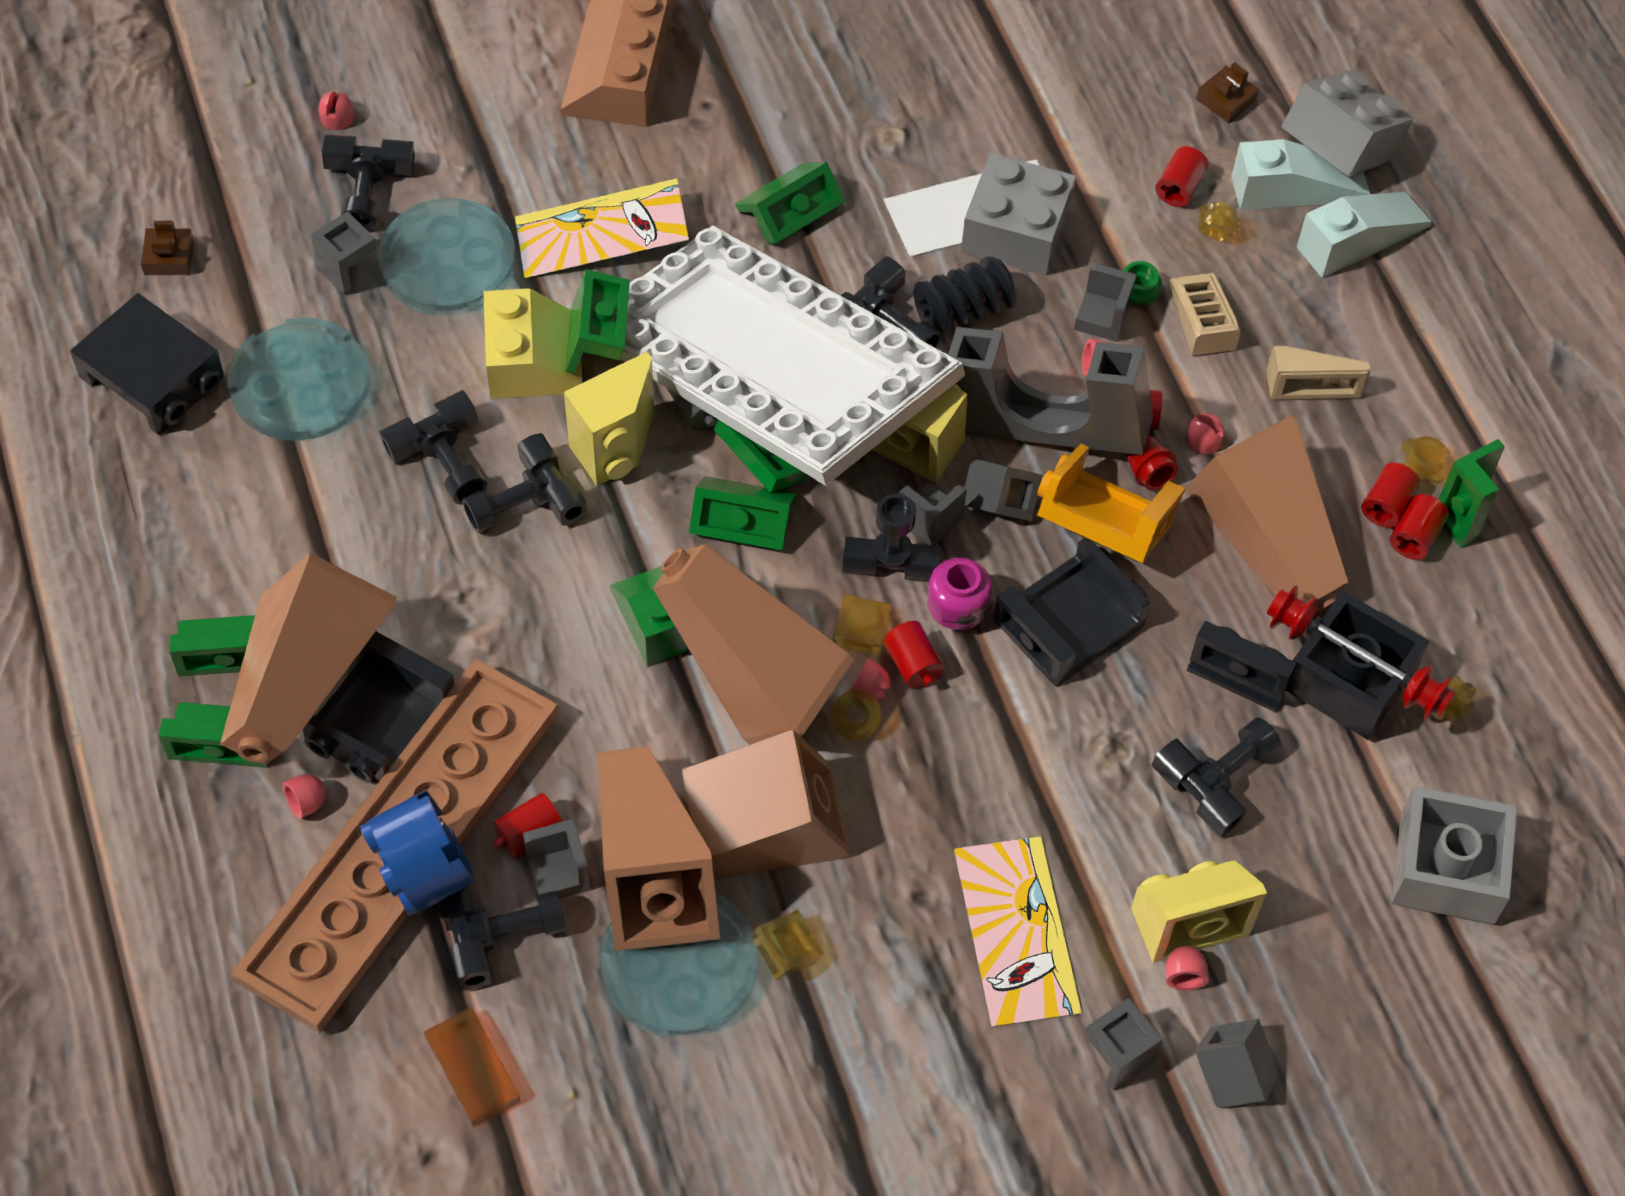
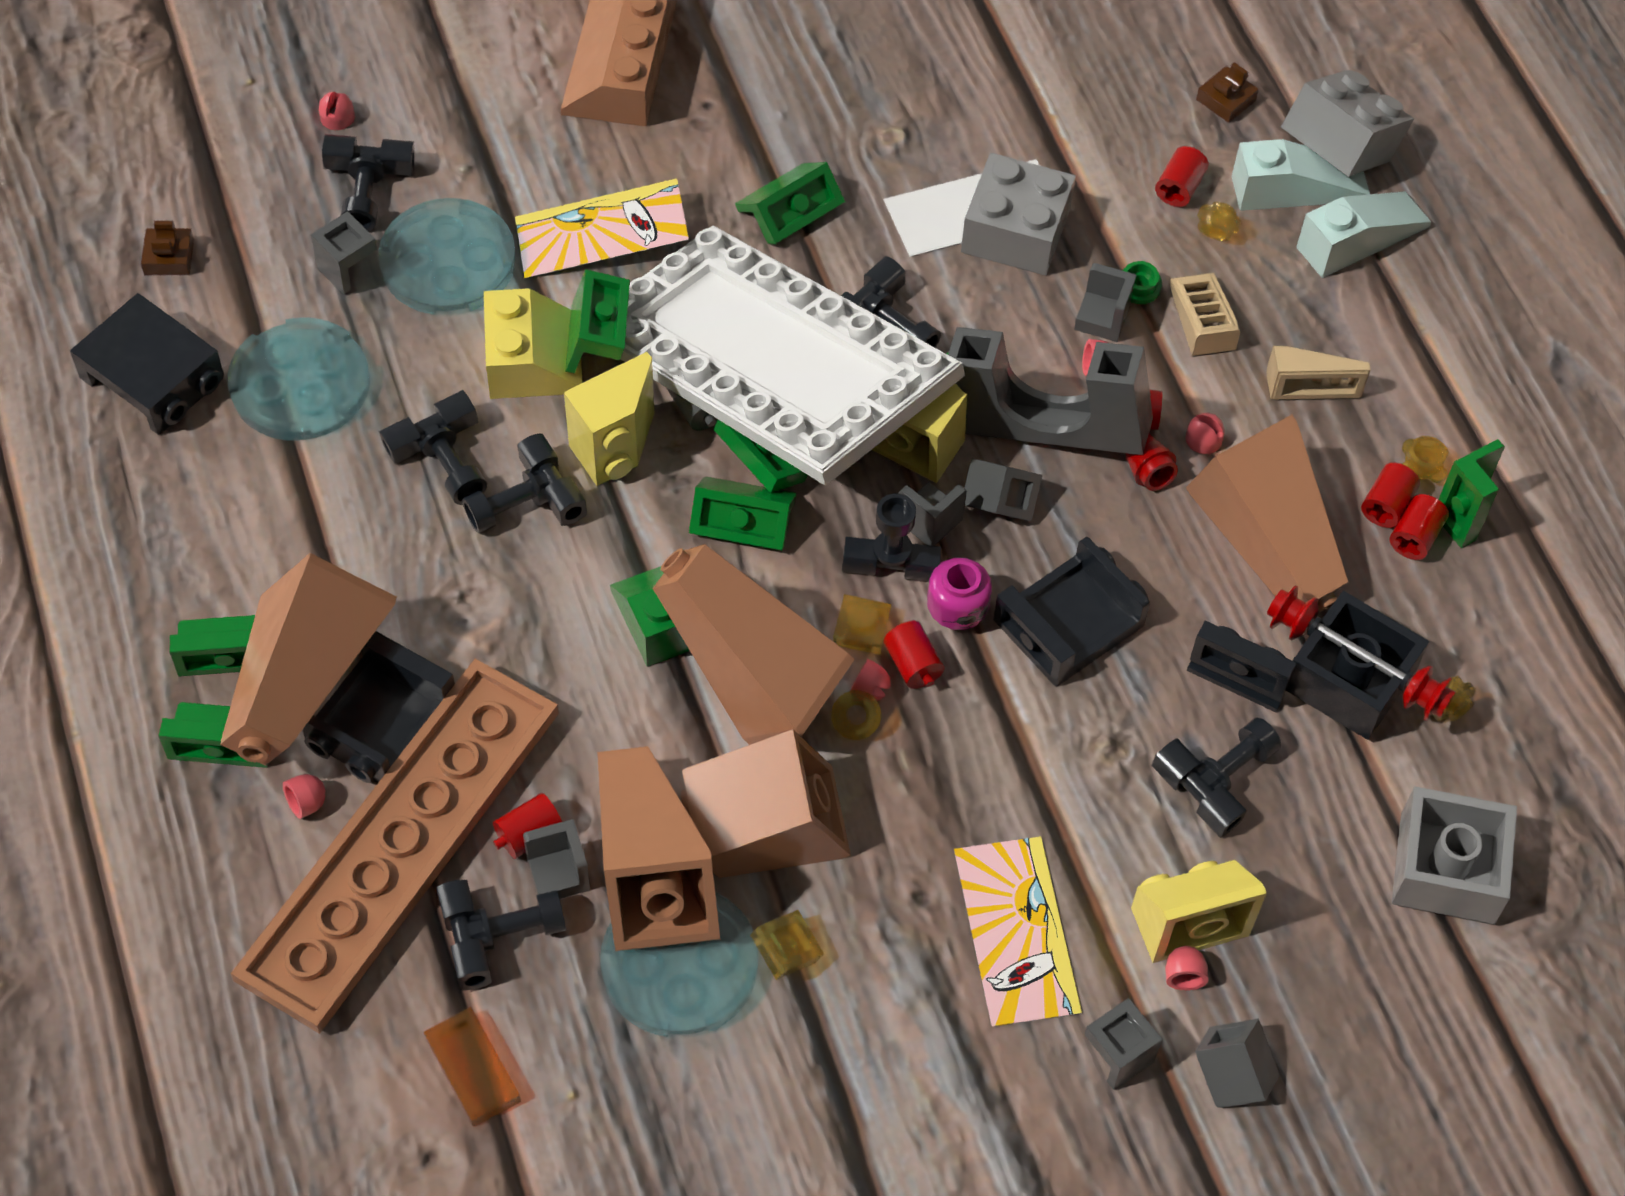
blue brick [360,789,476,916] -> none
black piece [913,256,1017,333] -> none
light orange panel [1037,443,1186,563] -> none

